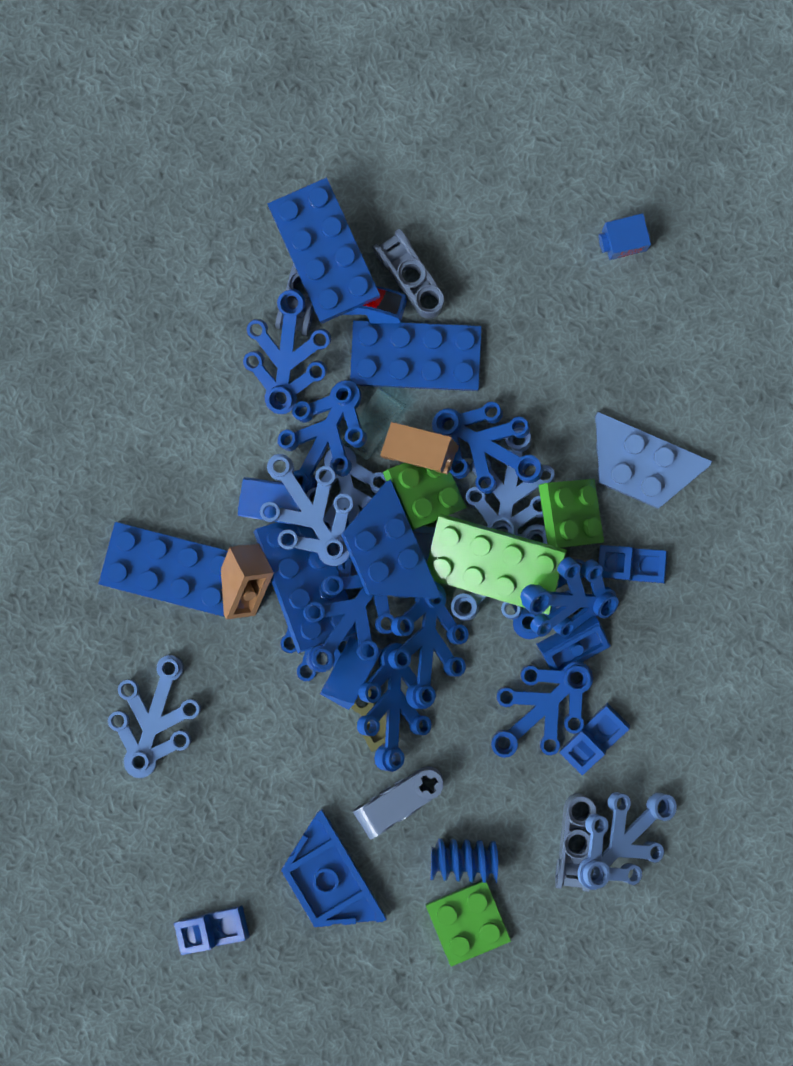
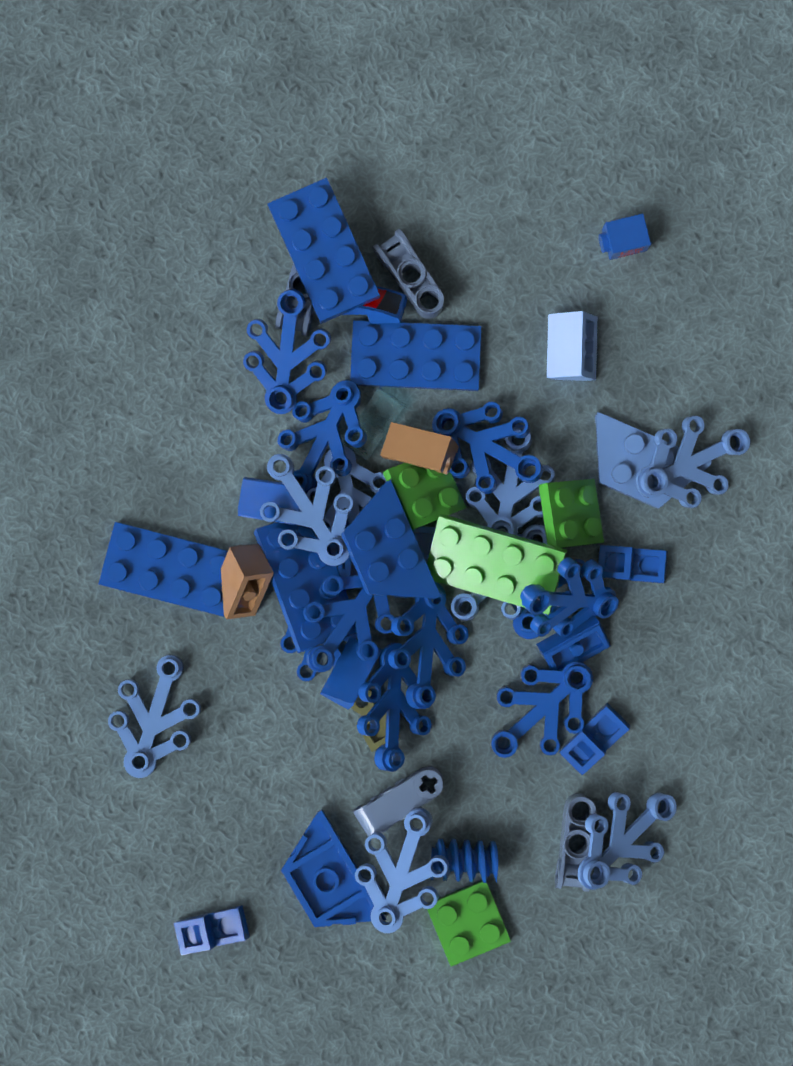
none -> medium blue plant [355,808,449,933]
none -> light blue brick [547,311,598,381]
none -> medium blue plant [636,416,750,508]

